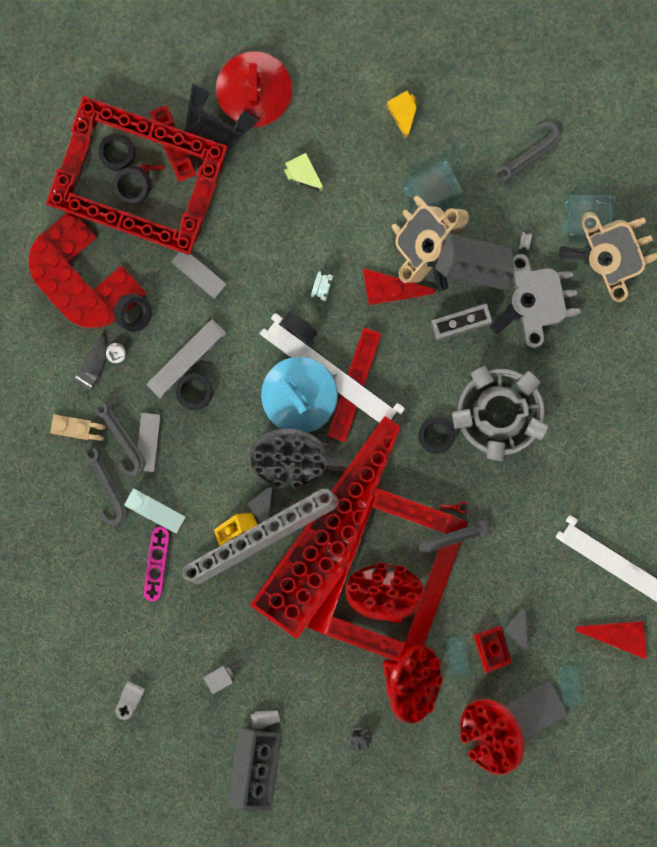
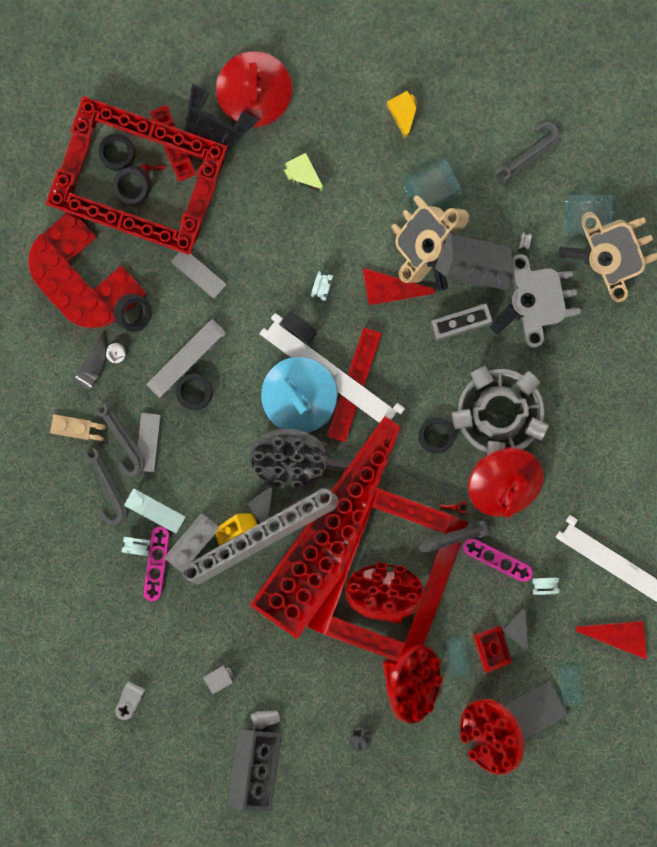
none -> light aqua wheel [122,537,150,556]
none -> light grey brick [164,514,219,572]
none -> dark pink beam [463,539,532,582]
none -> red bracket [468,448,544,518]
none -> light aqua wheel [532,578,560,594]

